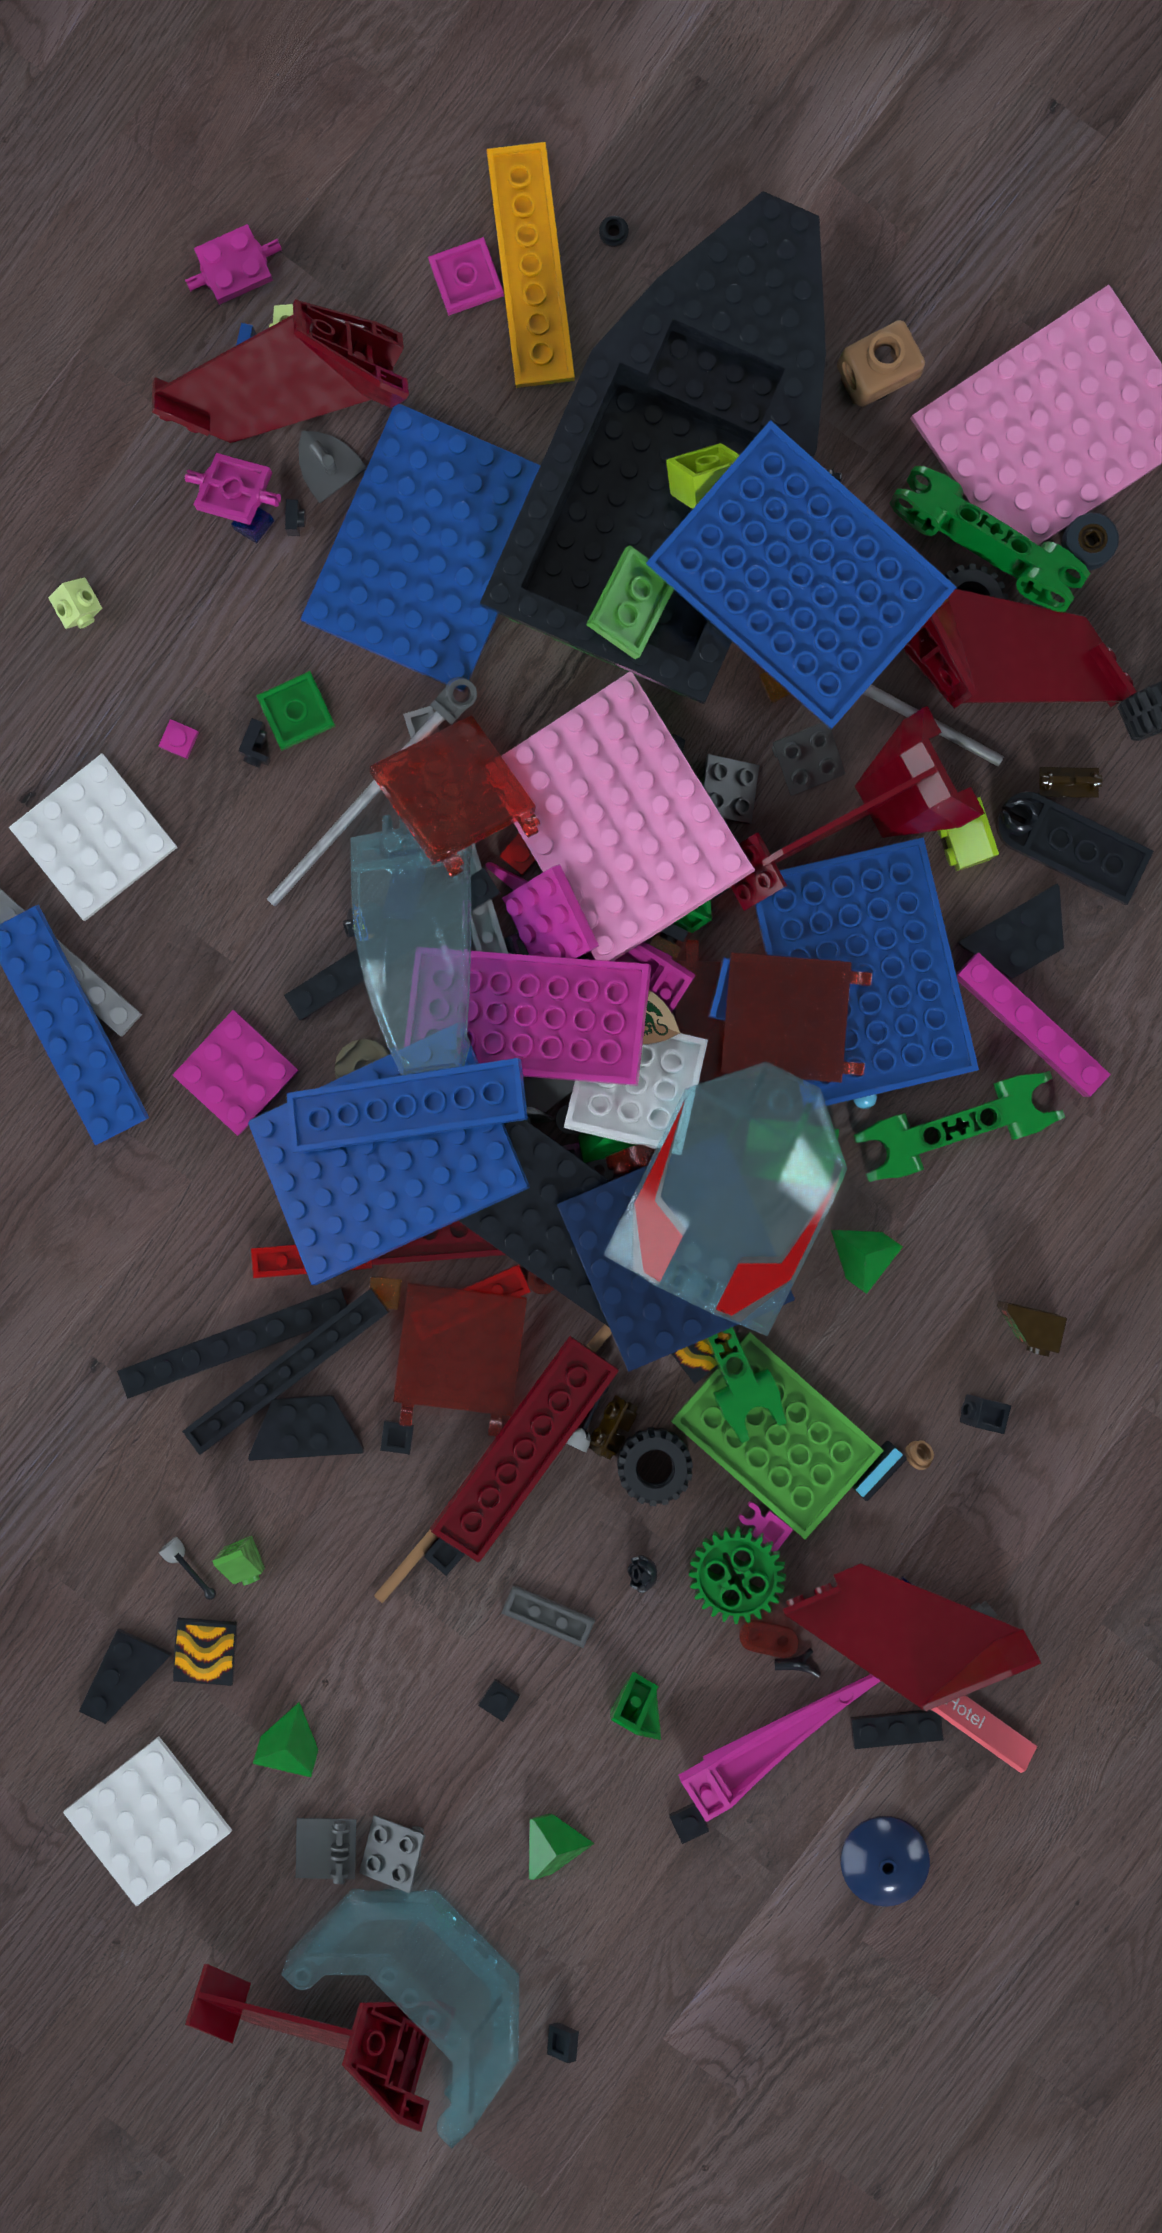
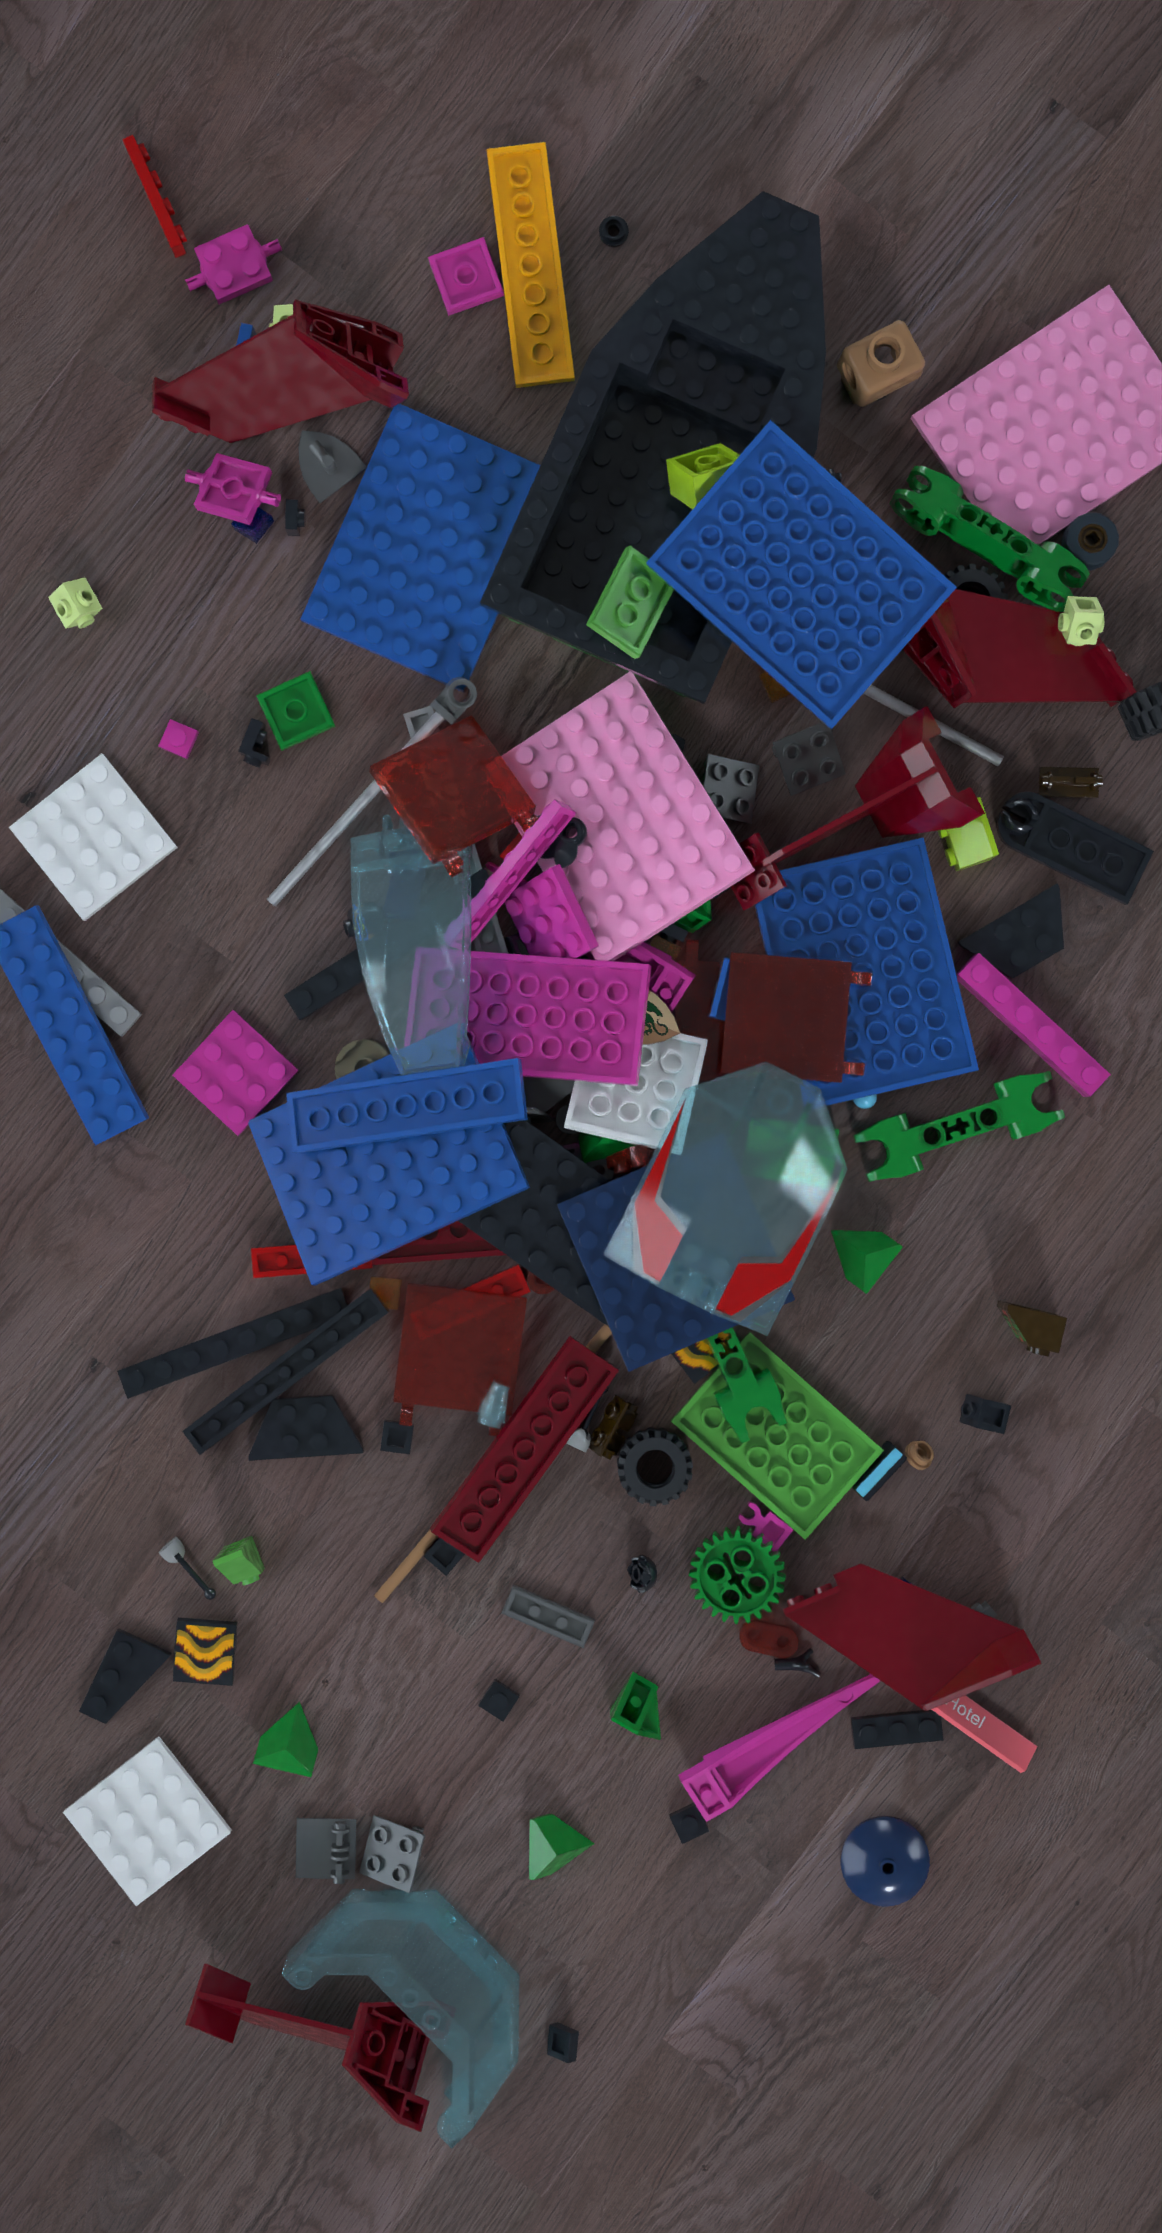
none -> red plate [122,135,187,258]
none -> dark pink plate [442,799,576,950]
none -> clear light blue cone [476,1382,510,1429]
none -> black plate [534,815,587,868]
none -> yellowish green brick [1058,596,1105,646]

